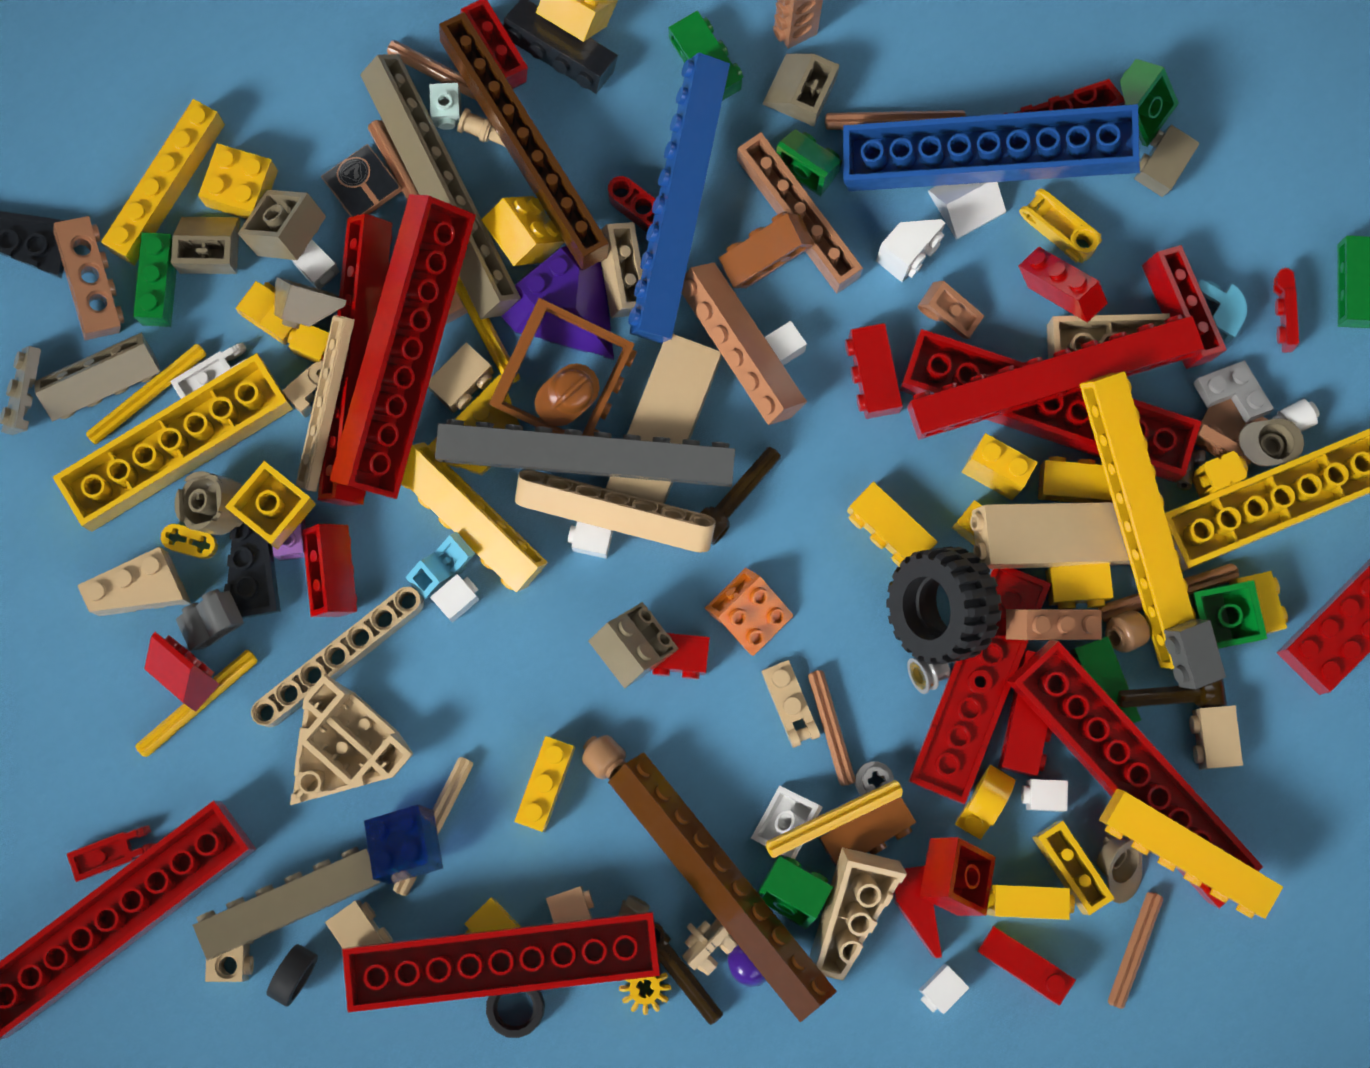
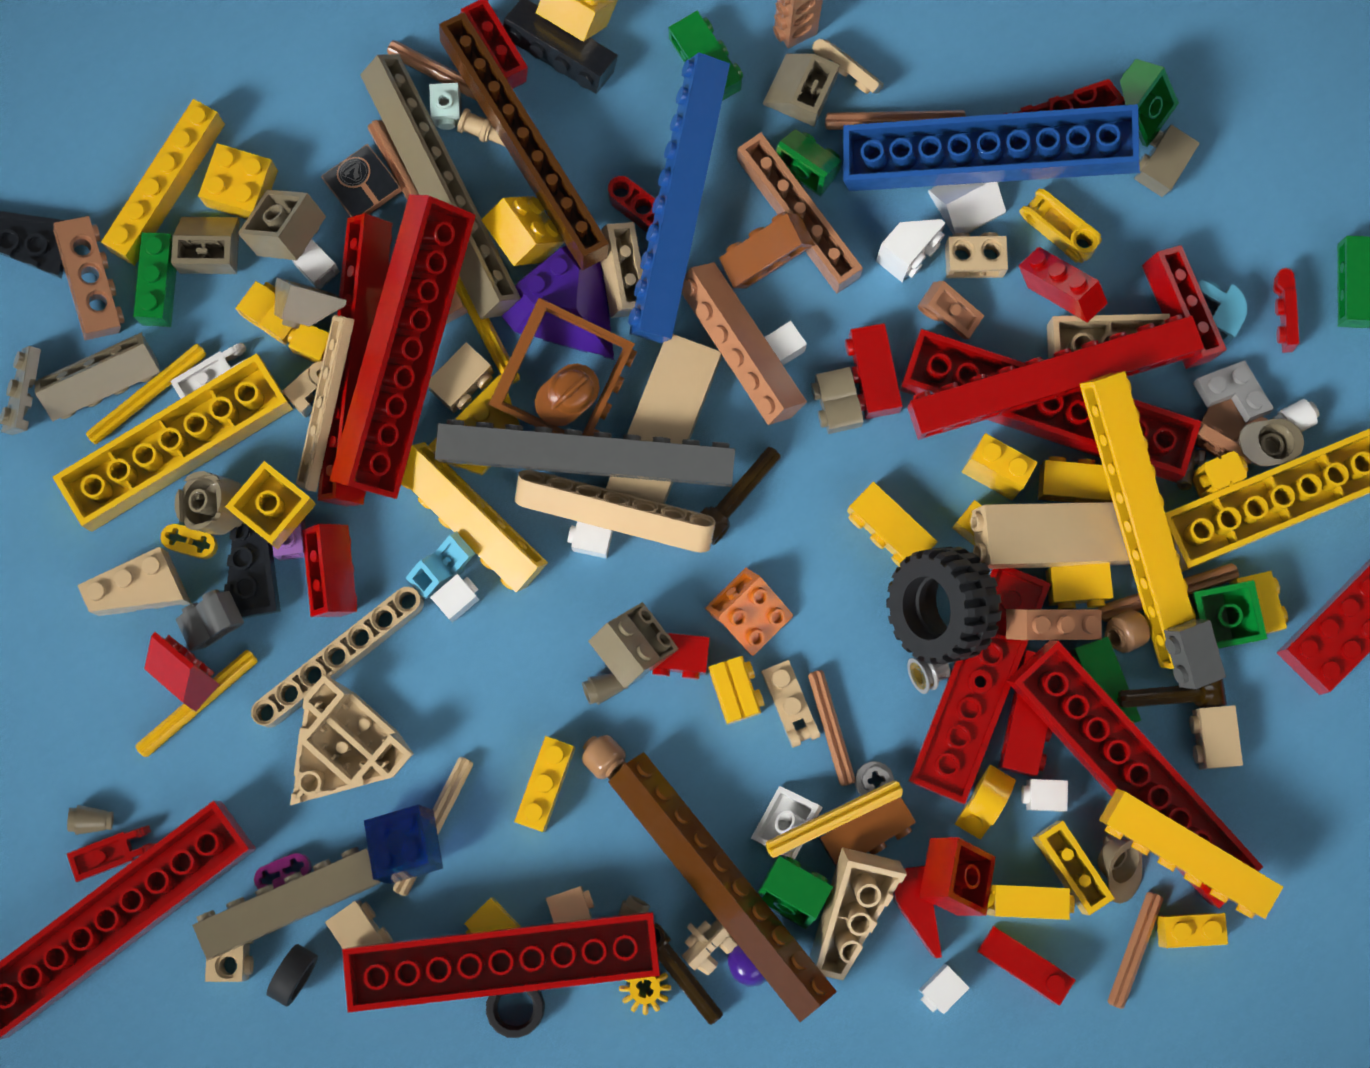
none -> dark tan cone [67,805,114,835]
none -> magenta beam [254,853,312,889]
none -> dark tan cone [582,673,628,705]
none -> yellow brick [708,656,765,725]
none -> dark tan brick [811,367,864,434]
none -> tan hinge [812,39,884,94]
none -> tan brick [945,232,1008,278]
none -> yellow brick [1156,912,1228,948]

